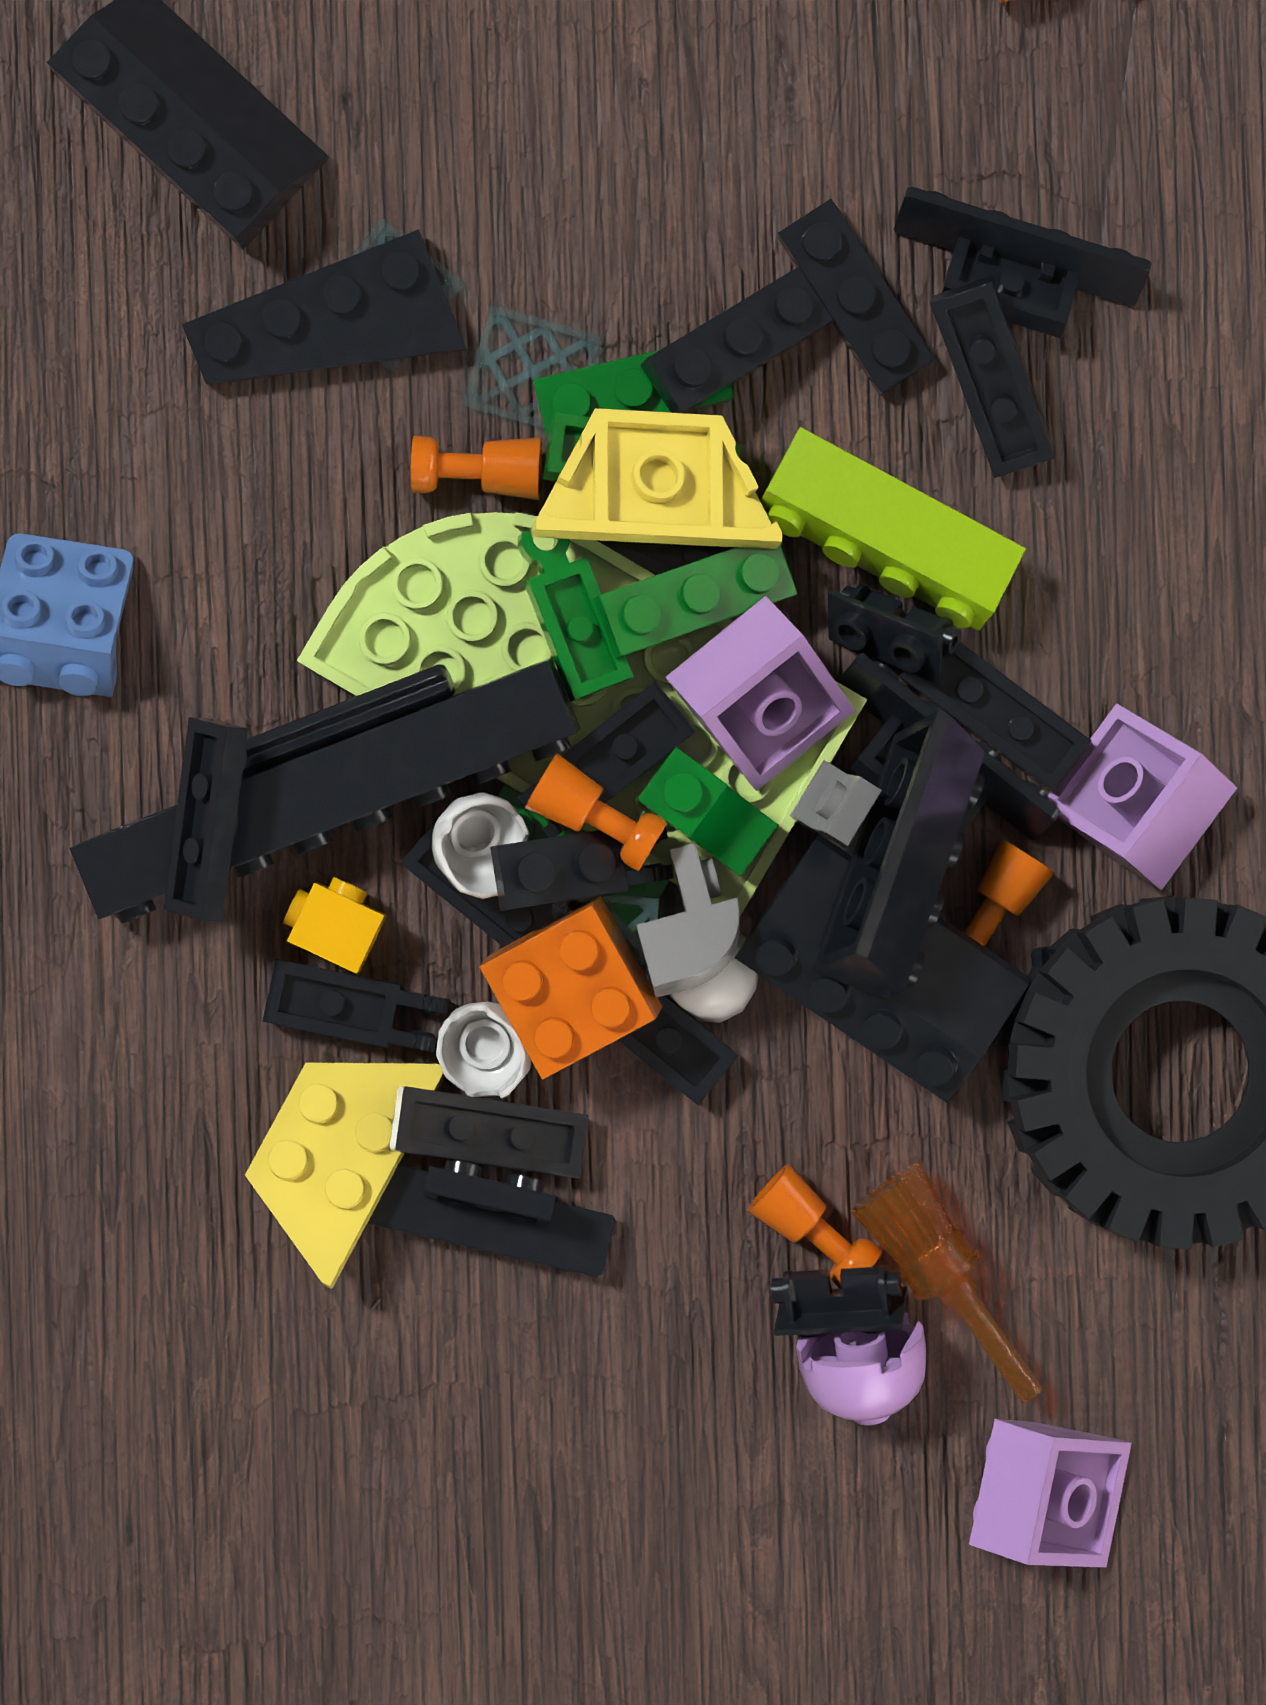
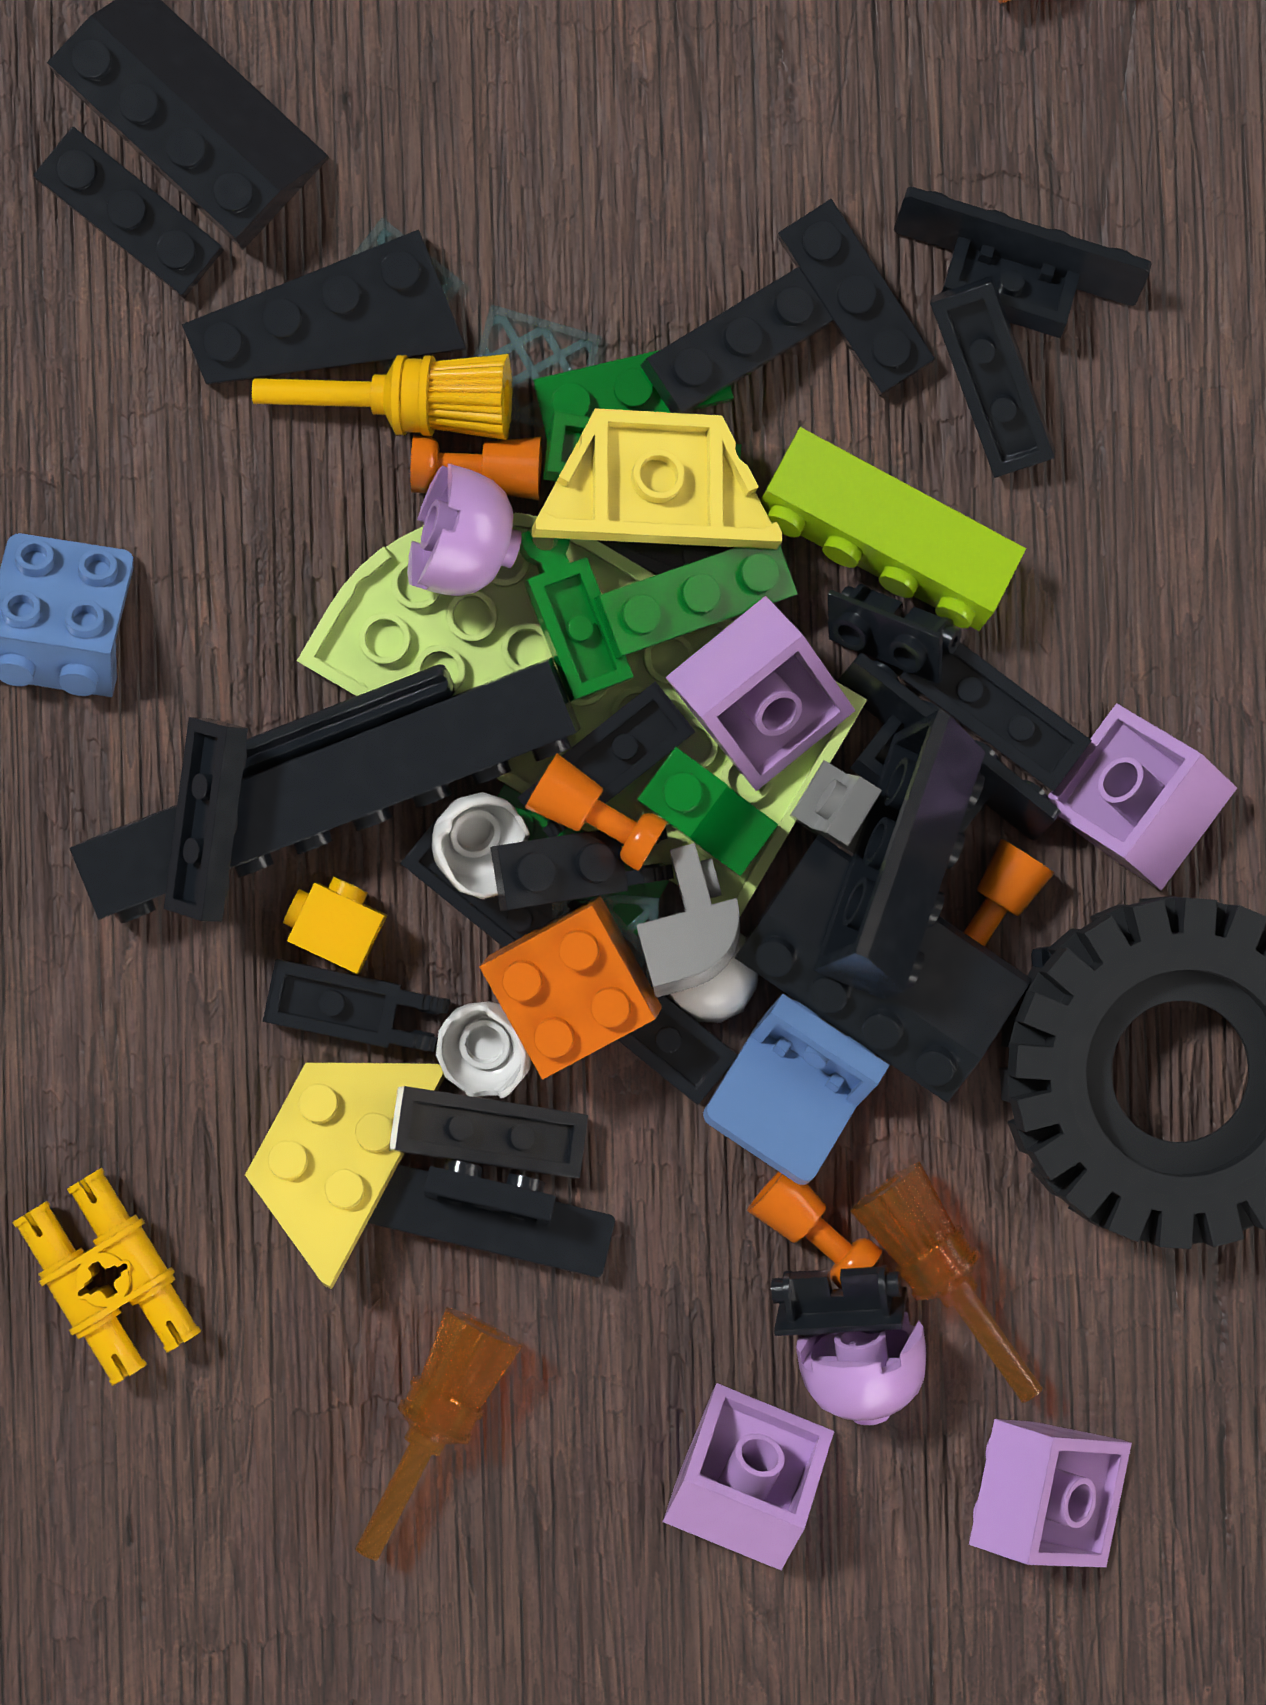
none -> yellow pin [12,1168,201,1386]
none -> black plate [33,126,224,299]
none -> yellow piece [252,354,513,440]
none -> clear orange piece [355,1307,523,1561]
none -> lavender cylinder [407,463,522,596]
none -> lavender slope [663,1383,834,1570]
none -> medium blue bracket [703,994,889,1185]

